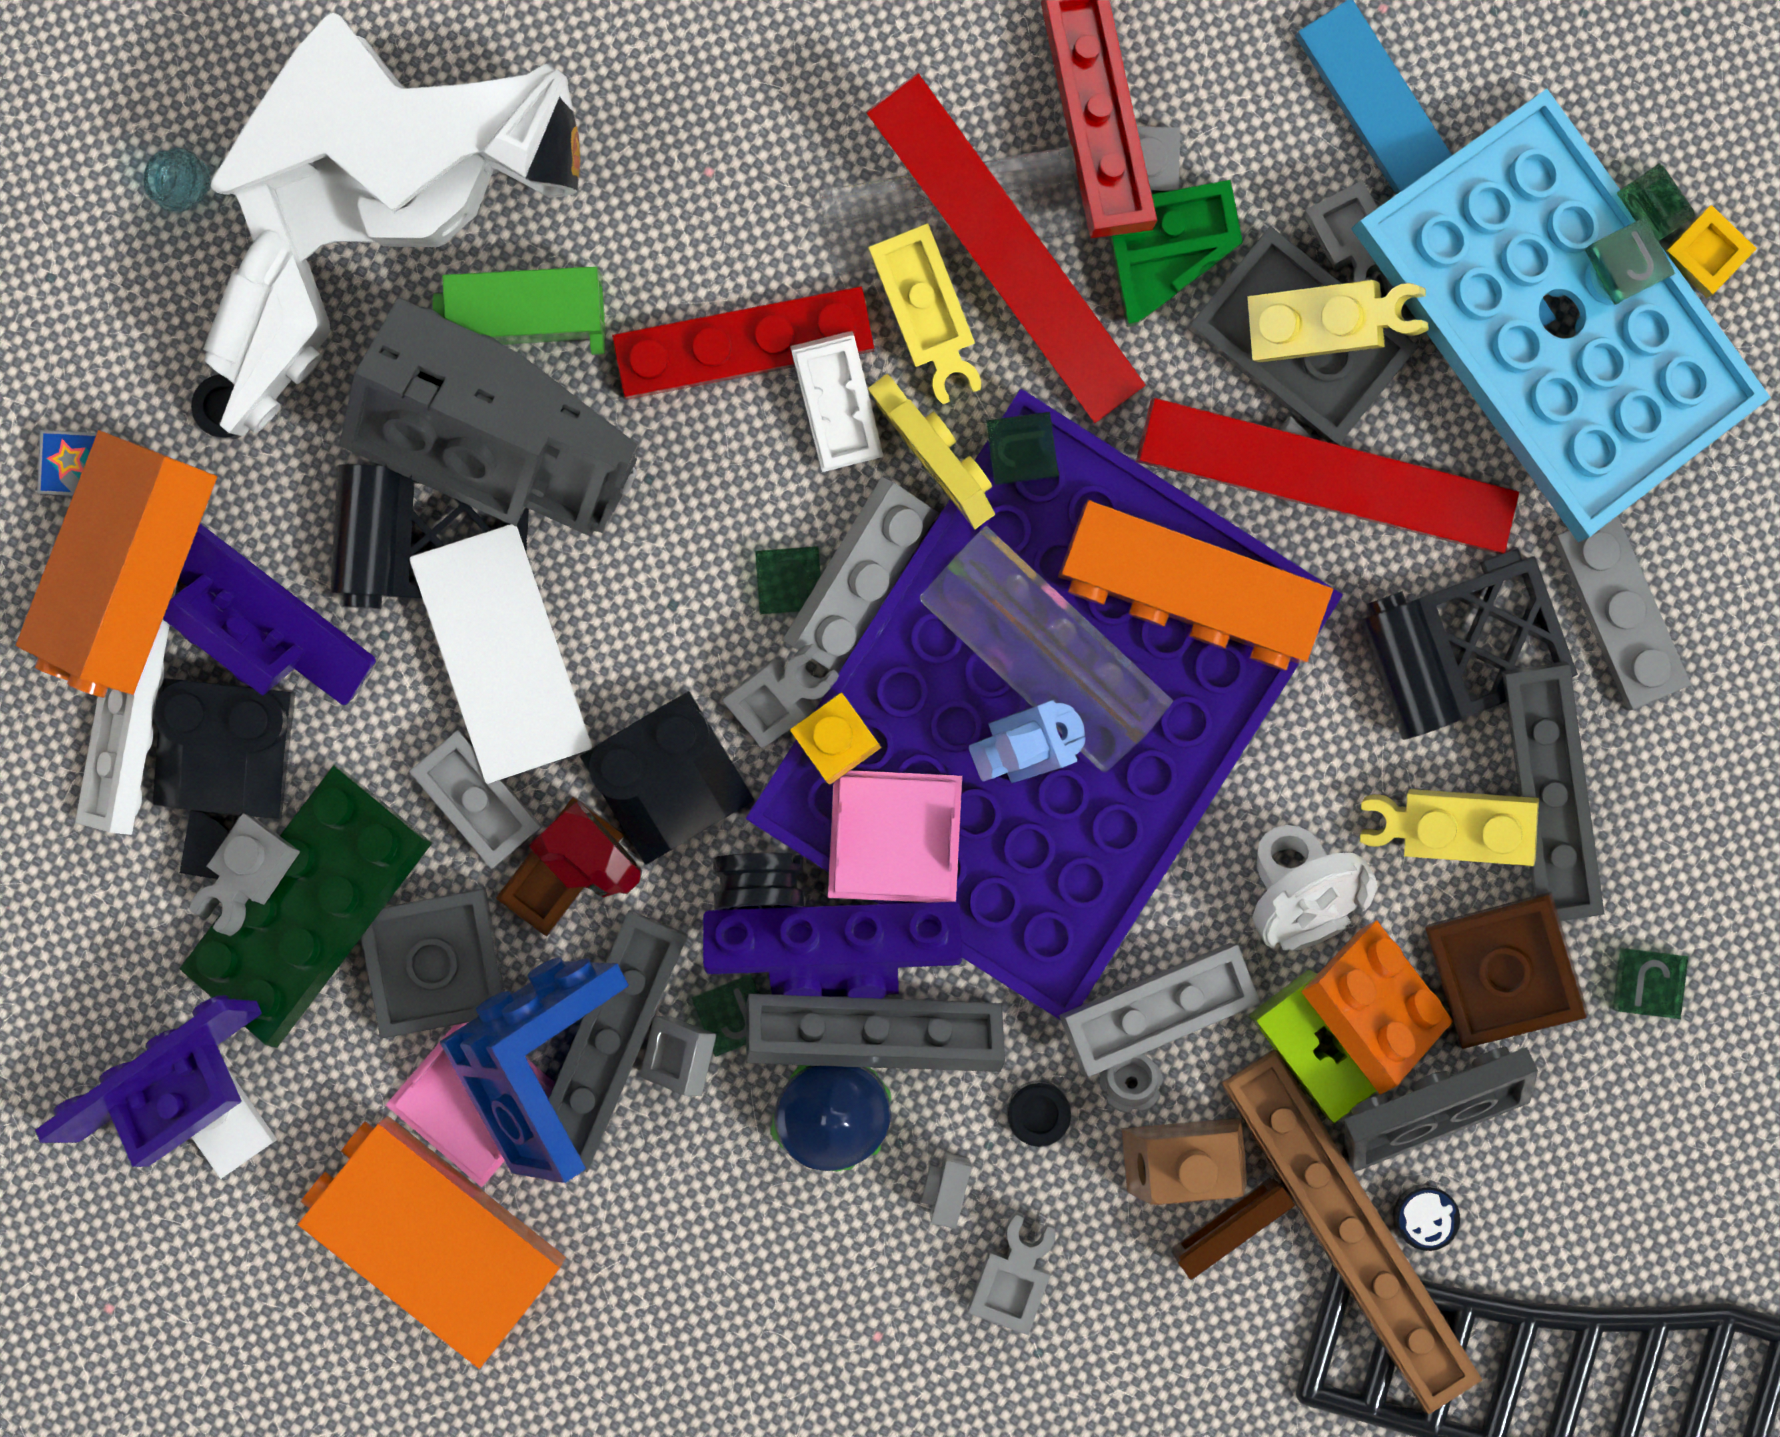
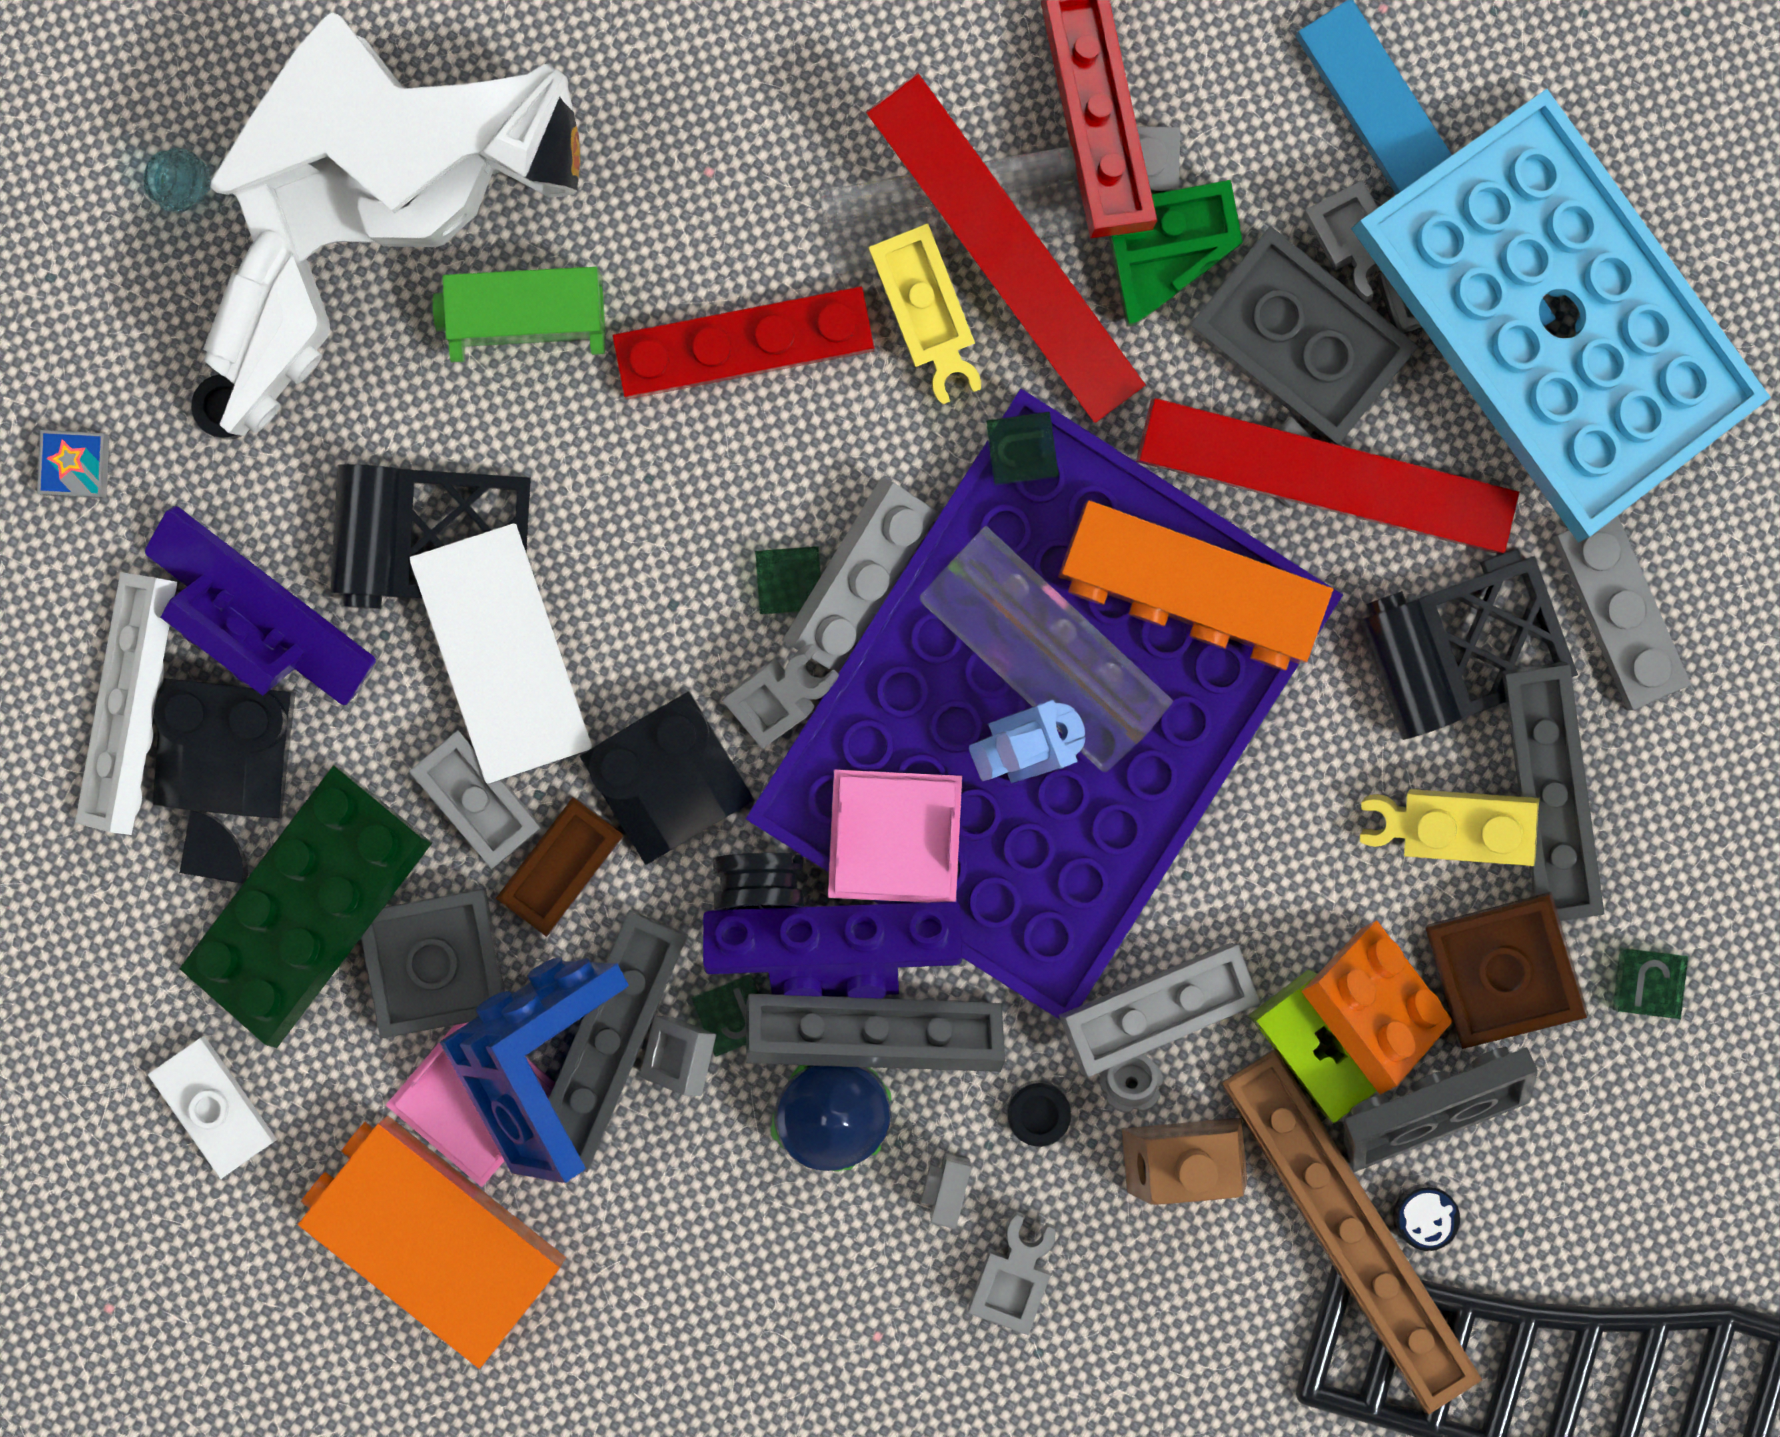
orange brick [15,430,218,698] -> none
dark purple bracket [35,995,262,1167] -> none
light grey plate [189,813,300,936] -> none
dark grey piece [339,297,638,537] -> none
dark red rock [529,802,642,898] -> none
white plate [790,331,884,472] -> none
yellow plate [790,692,882,785] -> none
light yellow plate [867,373,995,529] -> none
reddish brown tile [1171,1178,1295,1280] -> none
light yellow plate [1247,280,1429,362] -> none
white tile [1252,825,1378,951] -> none
clear green tile [1584,217,1676,305] -> none
clear green tile [1617,163,1695,245] -> none
yellow plate [1665,205,1757,298] -> none

